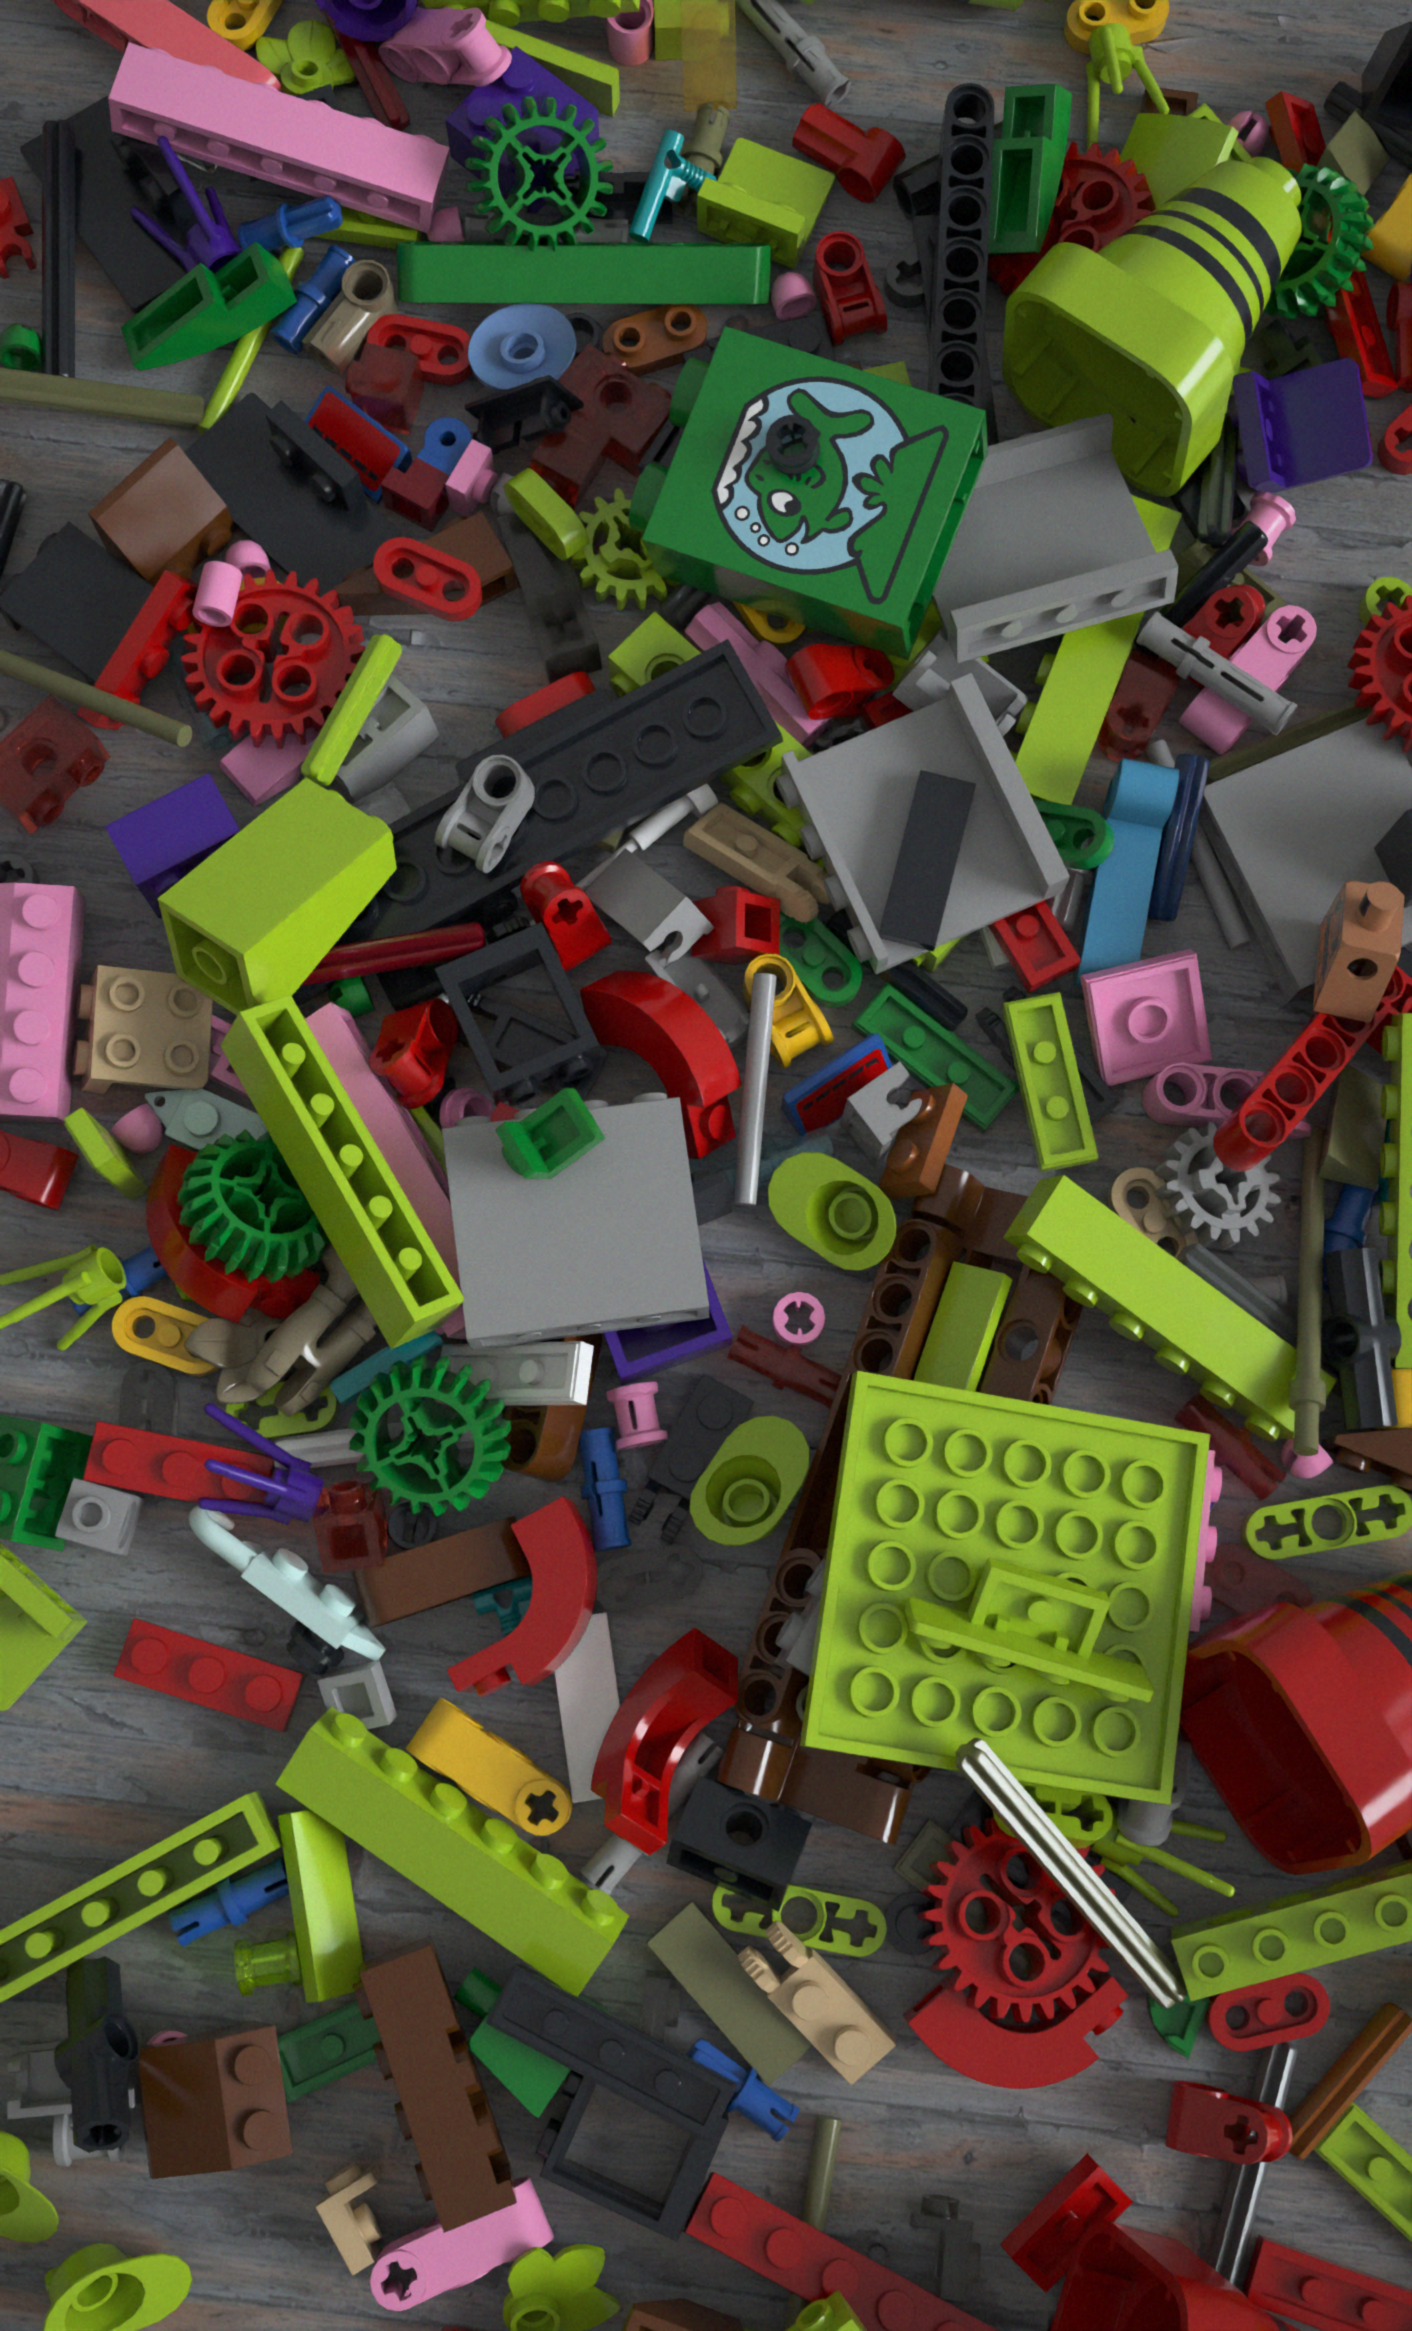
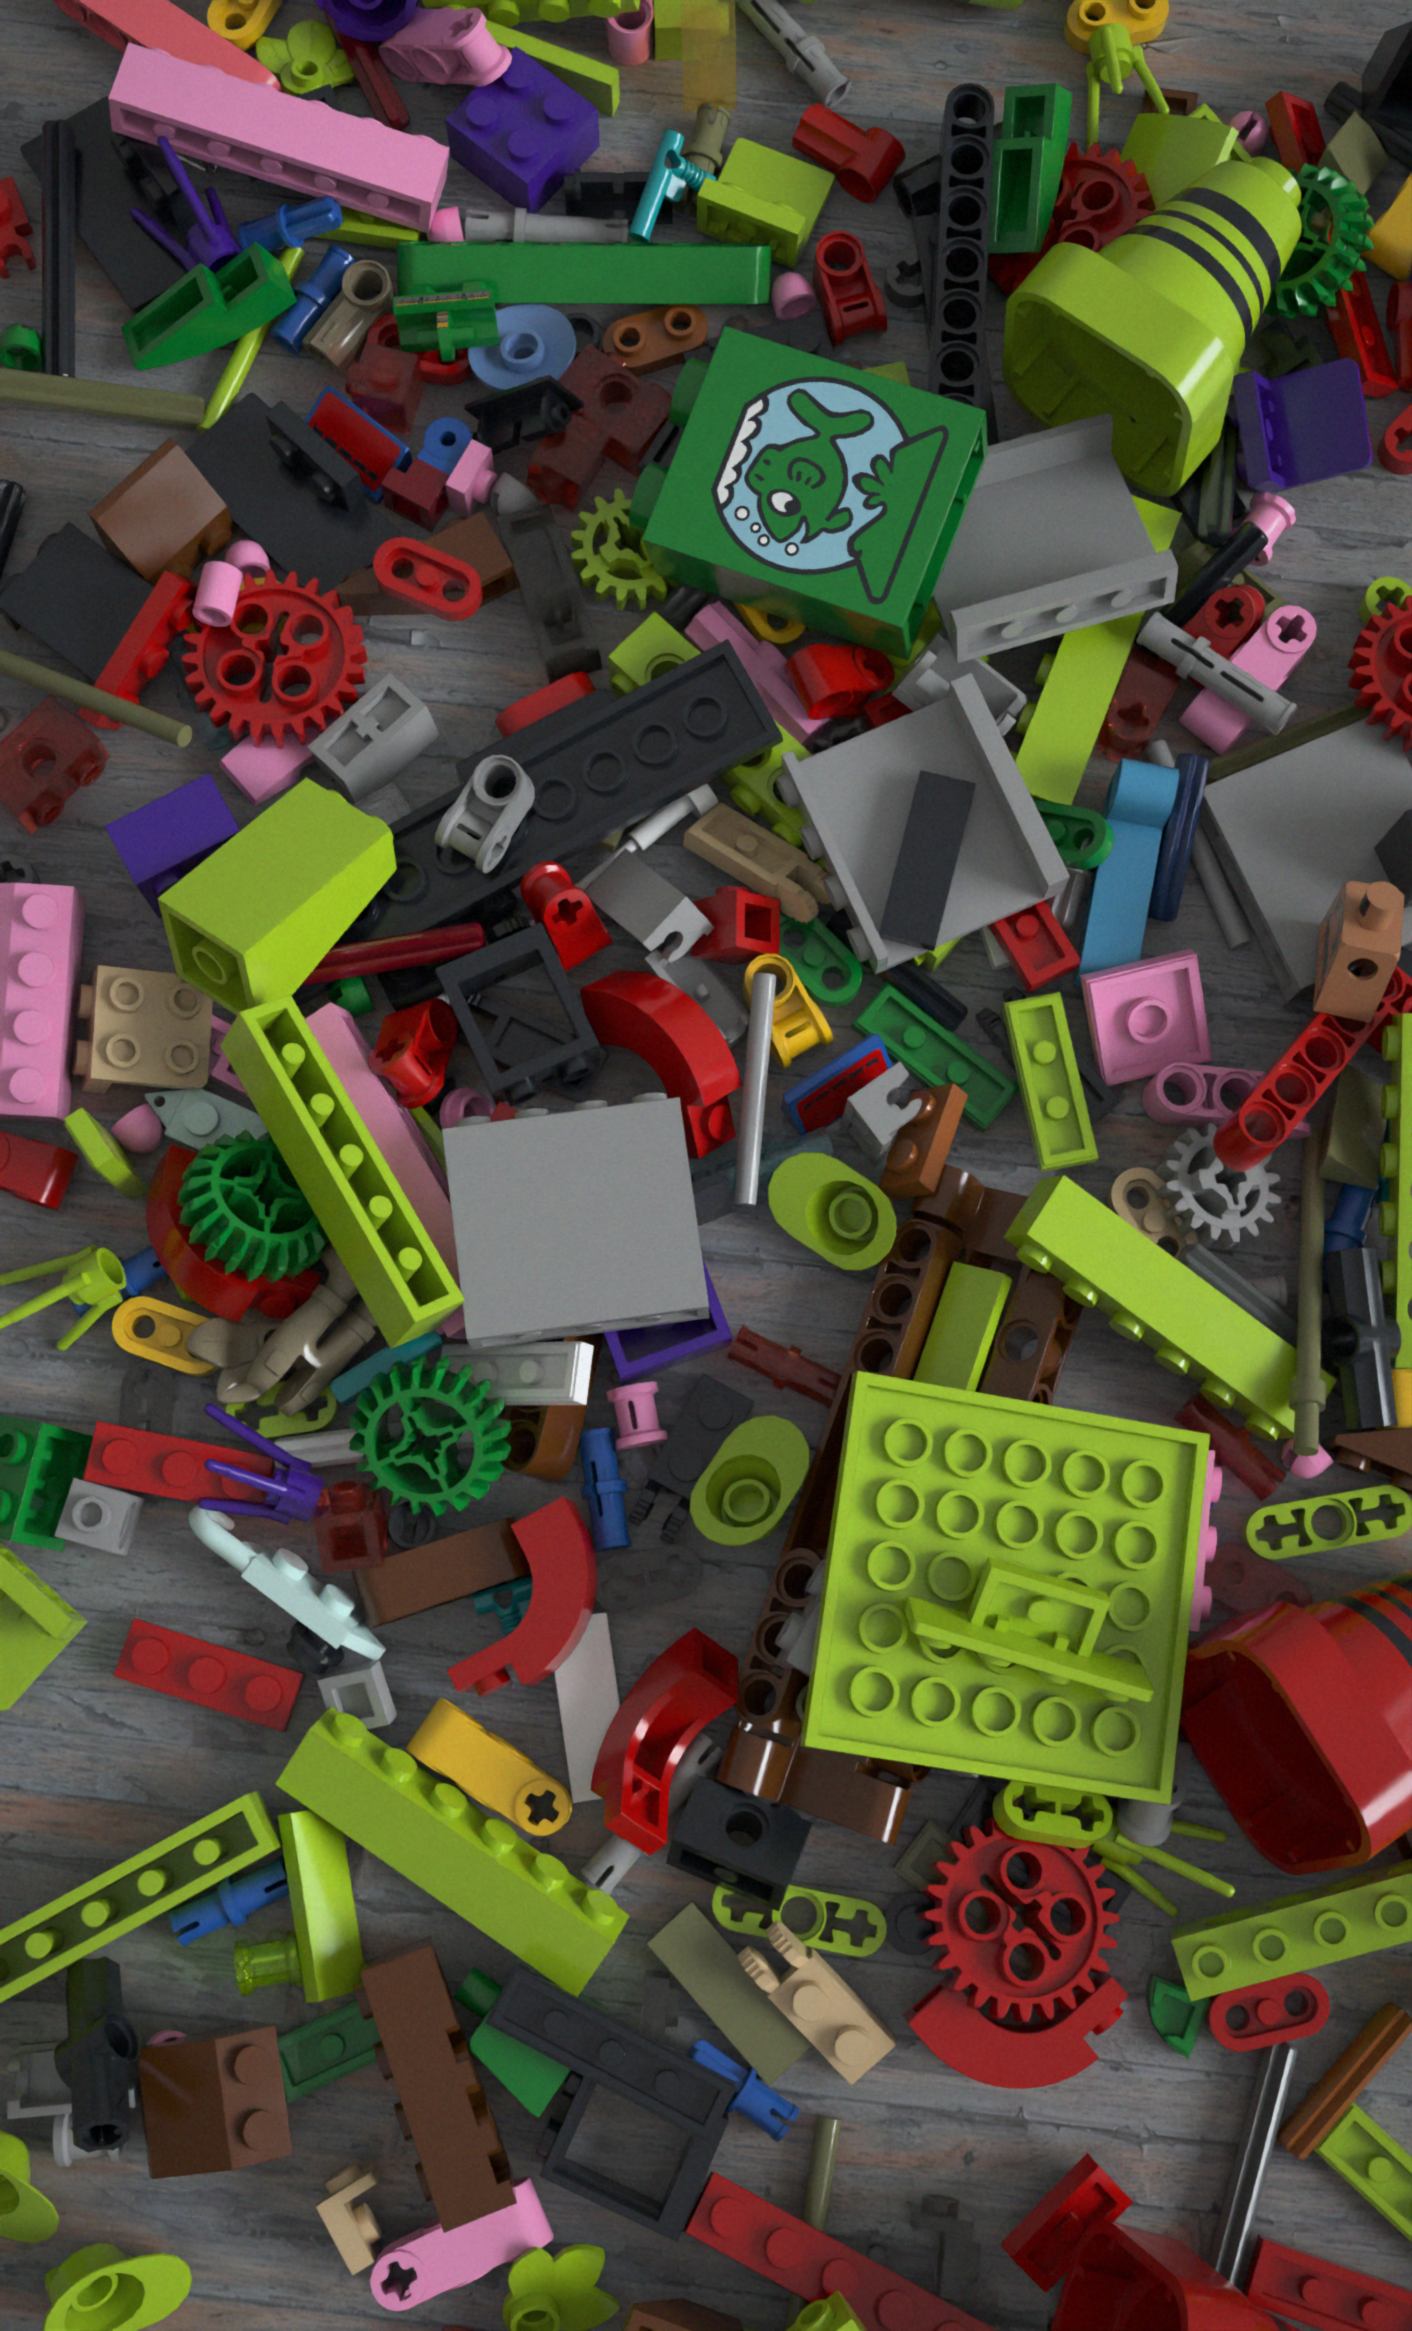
lime axle [301,634,402,786] -> none
green gear [465,96,613,252] -> none
green bracket [495,1088,606,1179] -> none
lime beam [503,468,589,561] -> none
black bush [765,415,820,476] -> none
bright pink bush [772,1292,825,1347] -> none
axle [955,1738,1187,2008] -> none
red piece [1165,2080,1293,2165] -> none
none -> green hips [393,280,500,362]

